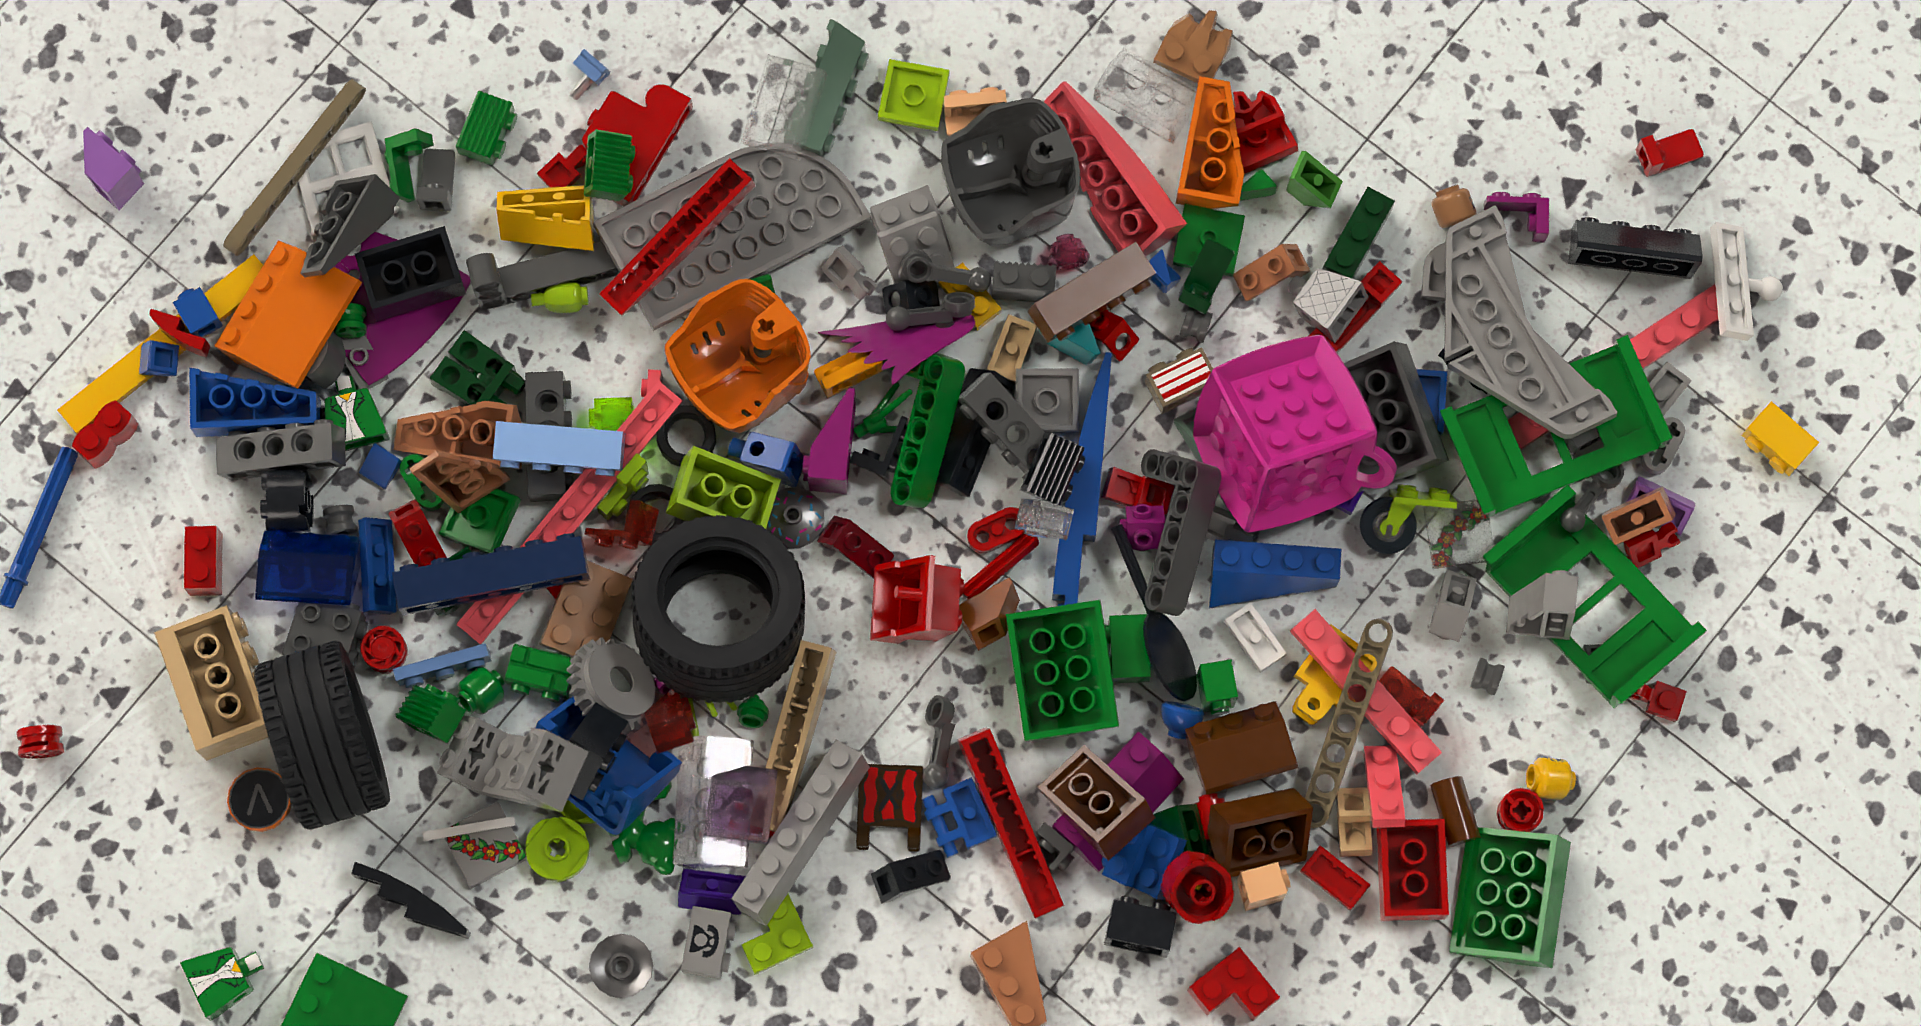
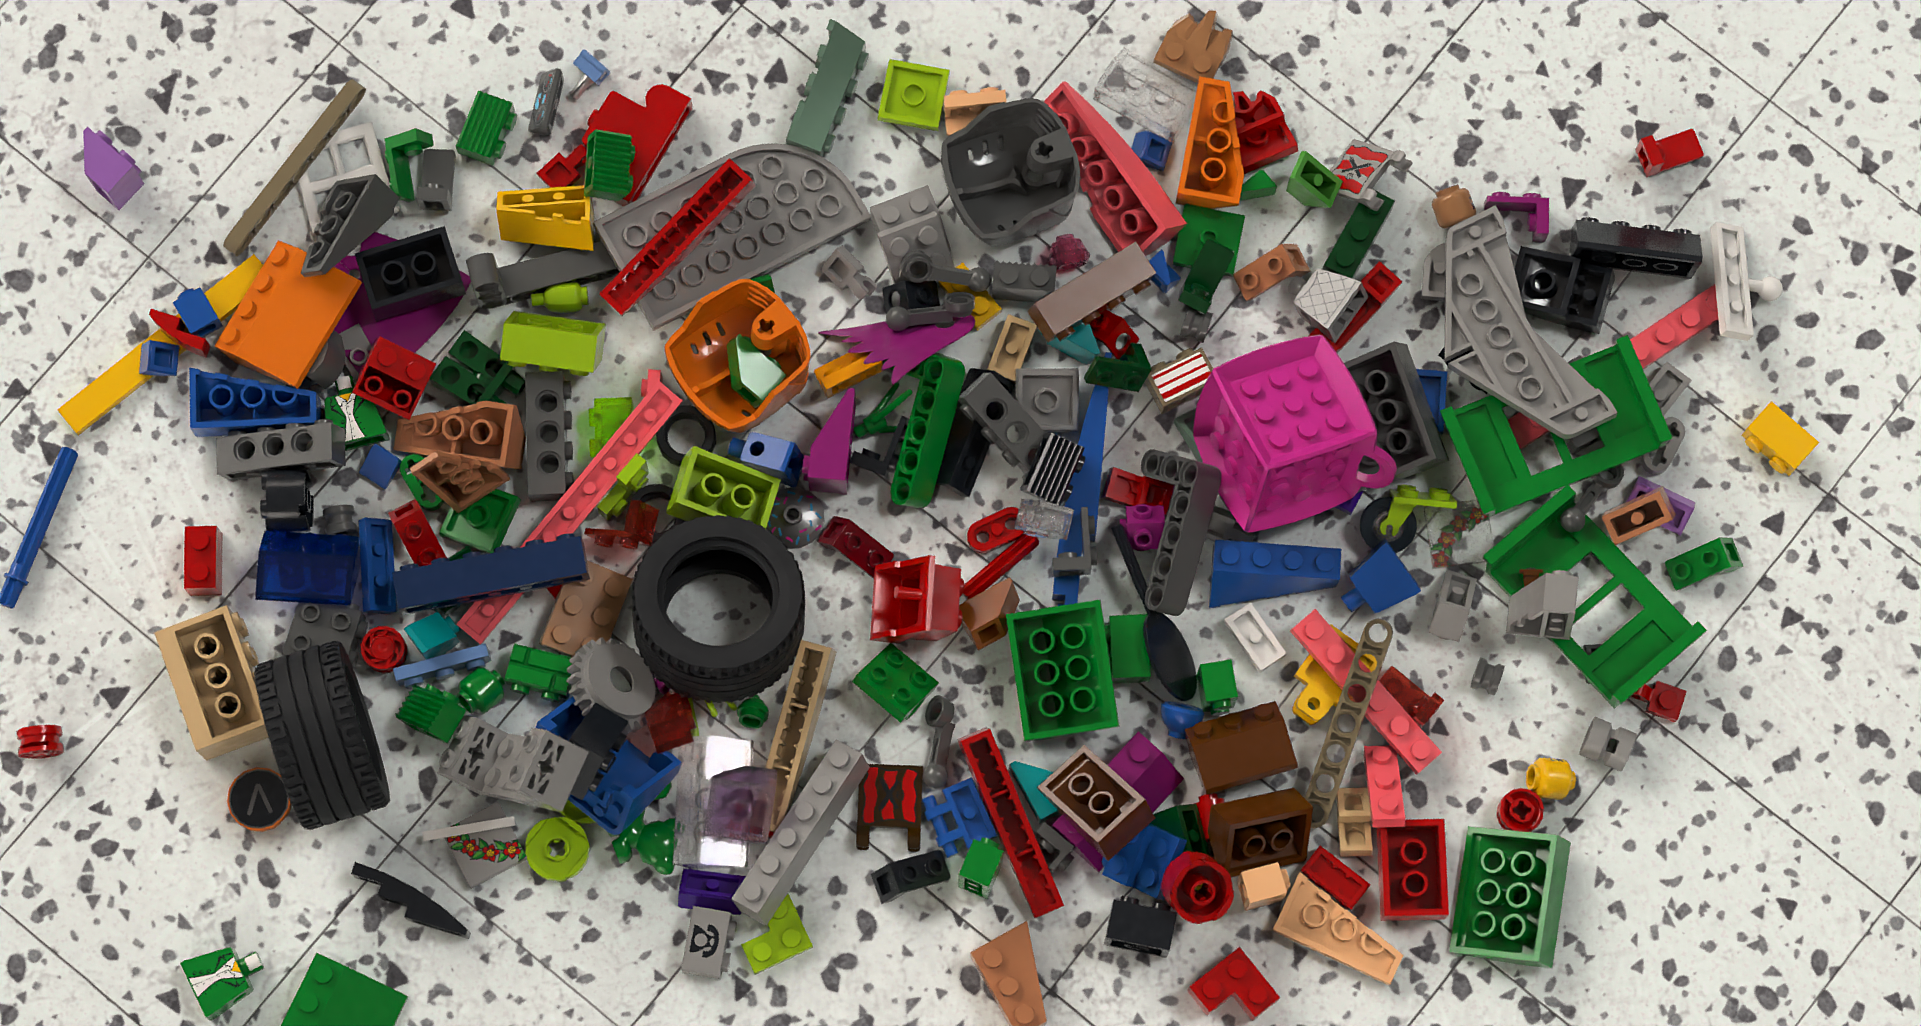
red brick [72,400,138,469] -> none
green wheel [335,303,367,339] -> none
light blue brick [493,421,626,476] -> none
flat silver dish [589,934,653,998] -> none
clear slope [741,54,828,162] -> none
reddish brown brick [1430,776,1481,847] -> none
red plate [1623,522,1680,568] -> none
none -> red slope [352,336,436,420]
none -> teal slope [404,612,460,659]
none -> lime brick [500,311,606,376]
none -> dark grey slope [528,68,564,136]
none -> slope [726,334,787,408]
none -> green plate [852,643,939,723]
none -> green brick [958,837,1004,899]
none -> teal slope [1009,761,1060,824]
none -> dark grey bracket [1052,507,1097,577]
none -> dark green bracket [1084,342,1152,392]
none -> blue slope [1131,130,1172,171]
none -> light nougat wing [1272,871,1403,985]
none -> light grey flag [1330,139,1413,211]
none -> blue torso [1341,539,1421,613]
none -> black slope [1514,246,1615,334]
none -> reddish brown piece [1519,568,1543,587]
none -> light grey wheel [1579,717,1637,772]
none -> green bracket [1665,537,1744,590]

